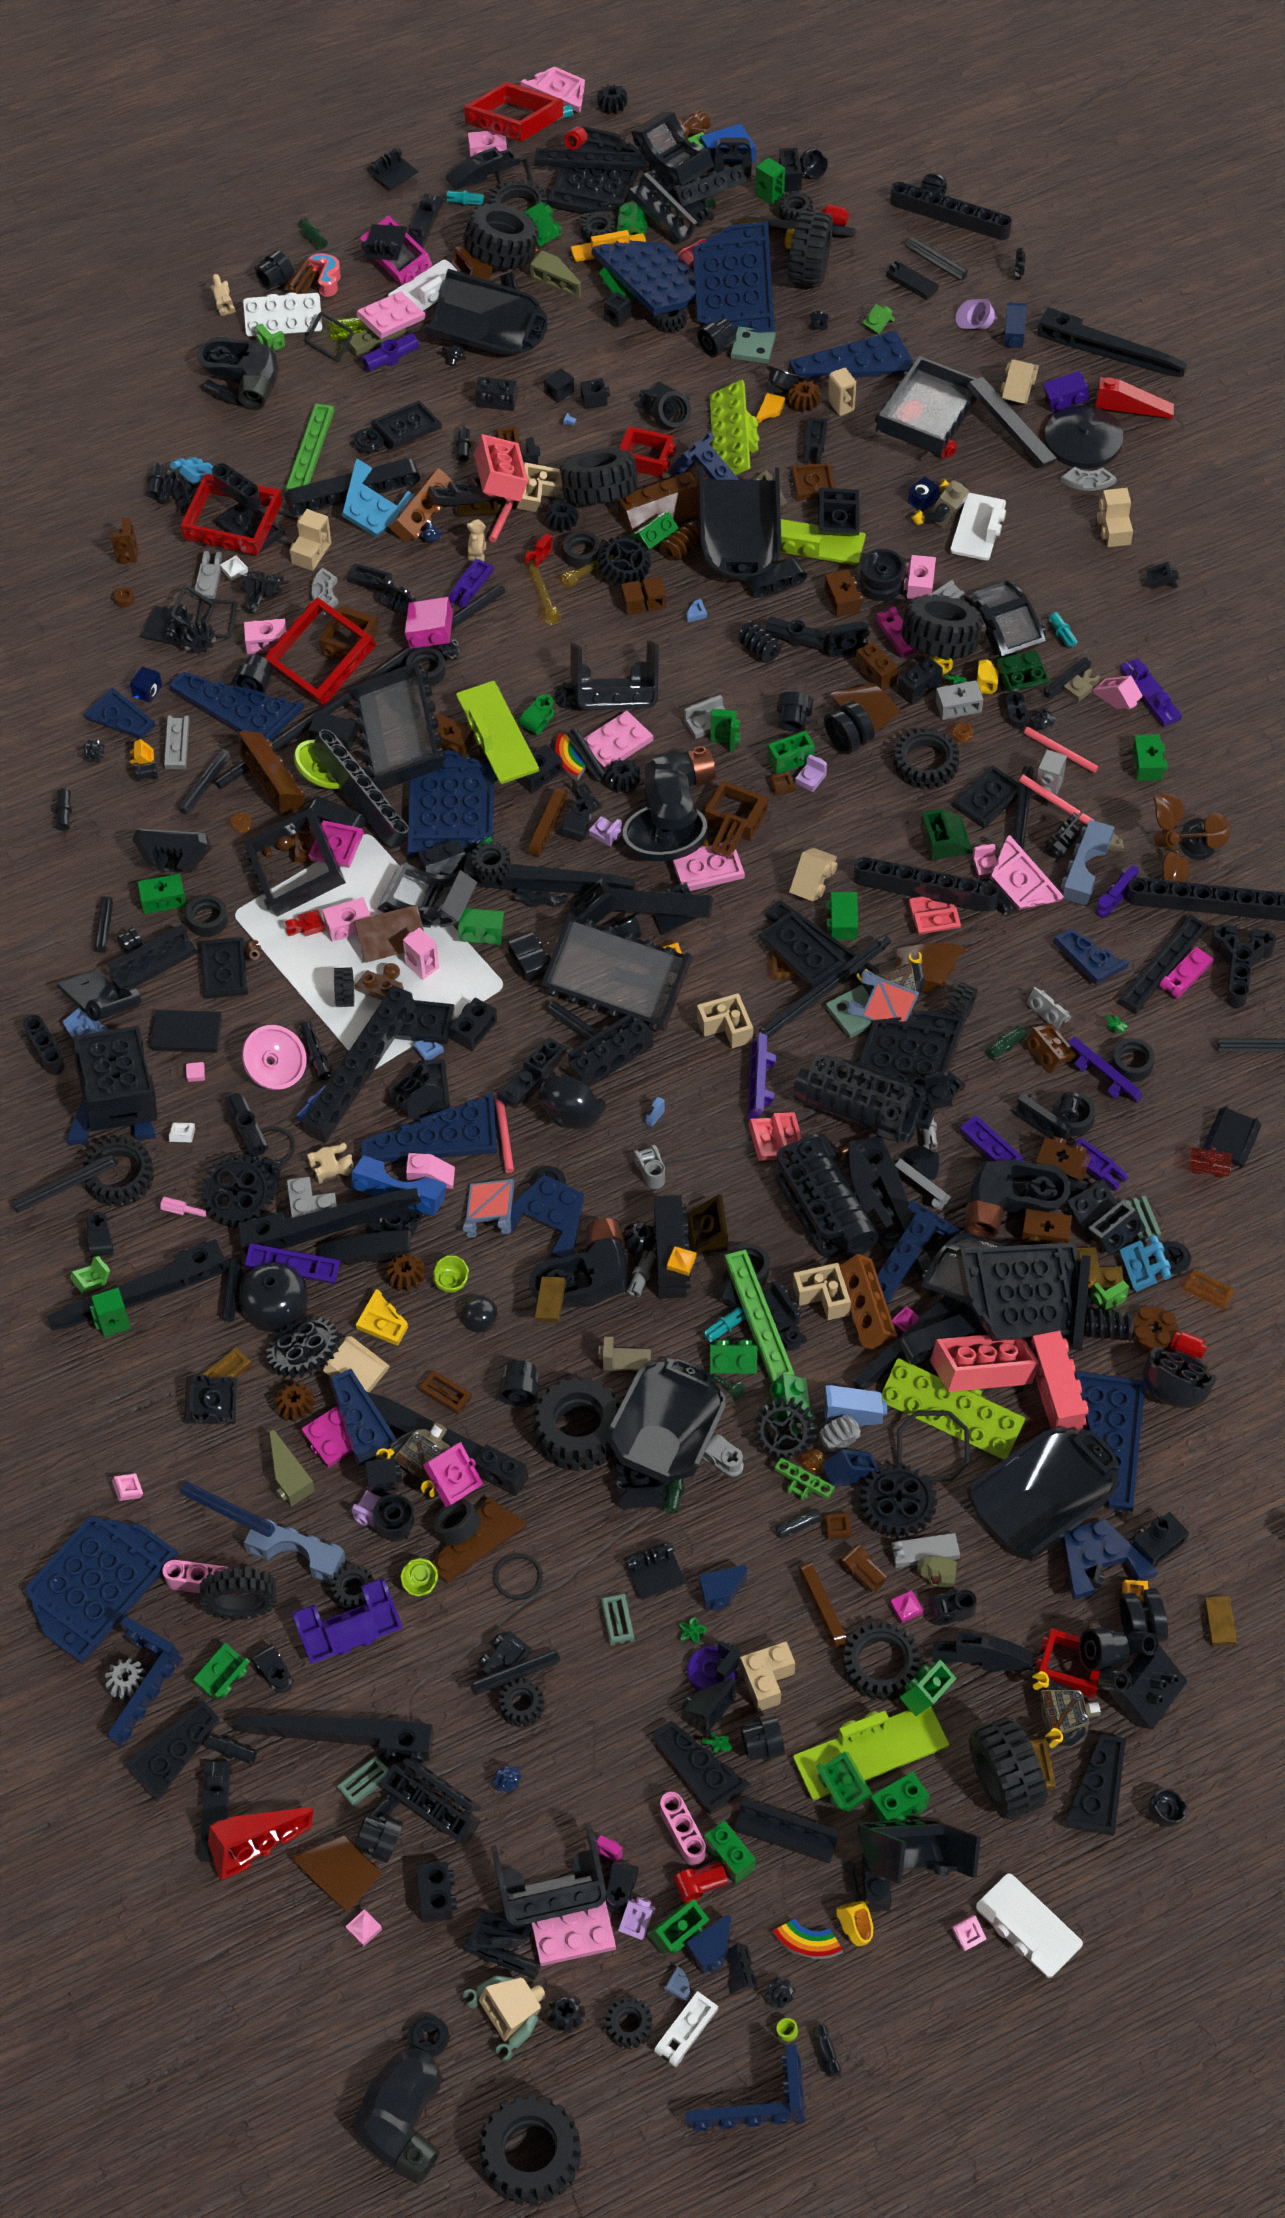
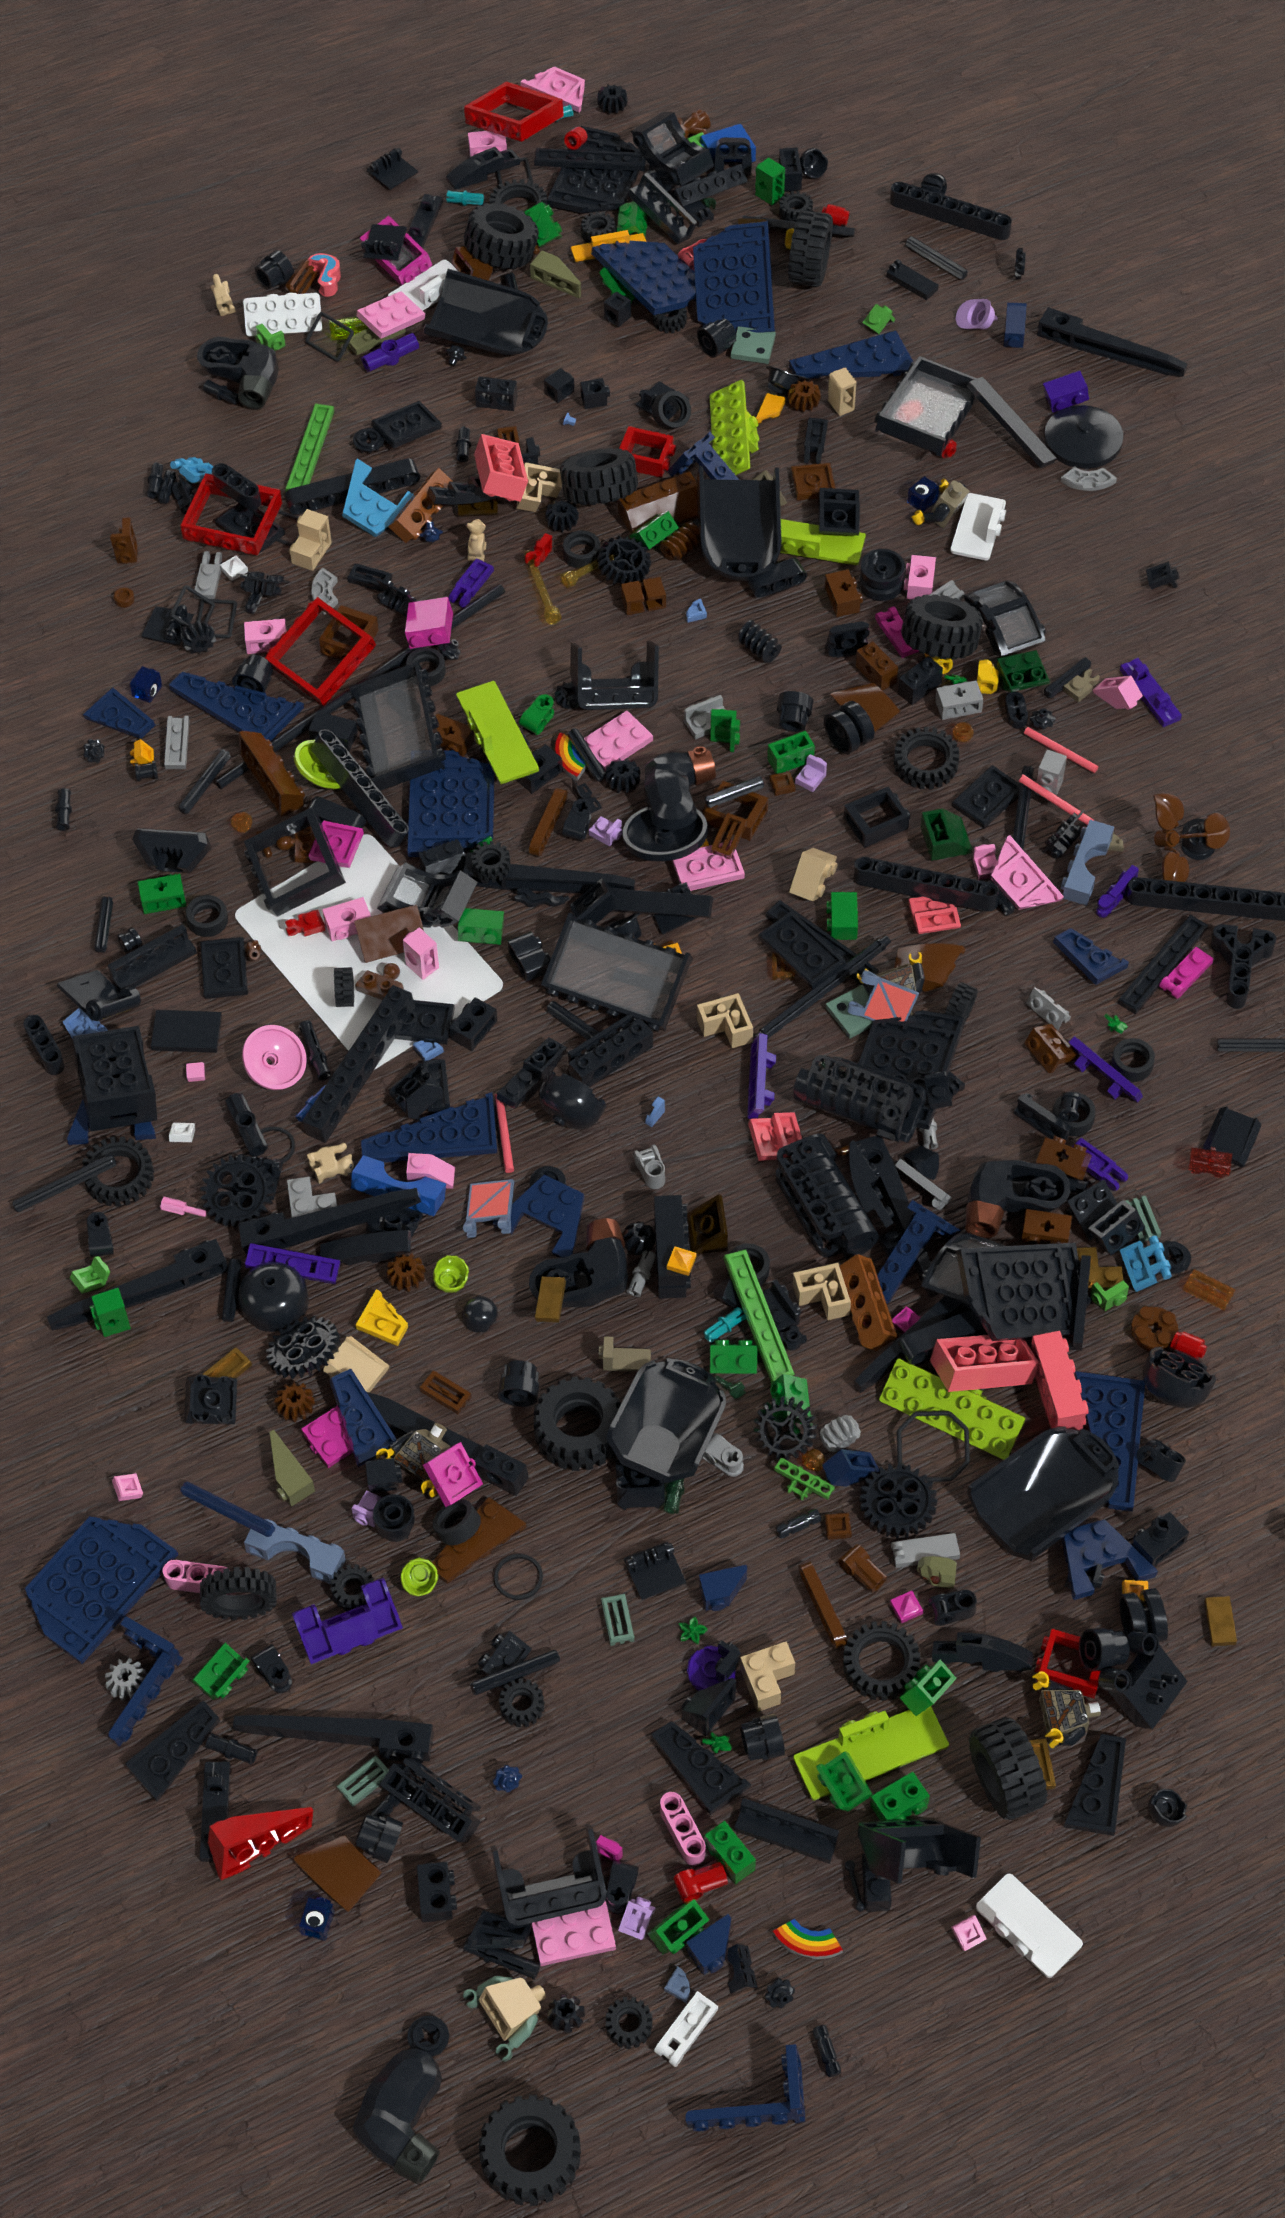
clear green pin [298,218,328,250] -> none
bright pink tile [346,1909,382,1947] -> none
coral bar [489,500,515,542] -> none
black piece [765,617,829,650] -> none
lime hinge [777,2018,798,2042] -> none
black plate [809,311,829,330] -> none
medium blue slope [824,1385,887,1426] -> none
yellow rock [836,1901,874,1947] -> none
dark purple plate [959,1115,1023,1161] -> none
clear green pin [985,1025,1027,1061] -> none
tan brick [1000,359,1039,404] -> none
teal axle [1048,612,1077,648] -> none
black piece [1084,1308,1134,1341] -> none
red wedge [1095,377,1174,419] -> none
tan brick [1097,488,1133,547] -> none
green brick [1133,734,1167,781] -> none
none -> clear blue brick [299,1897,335,1941]
none -> black axle [705,776,764,808]
none -> black window [843,786,911,848]
none -> black piece [1137,1439,1186,1482]

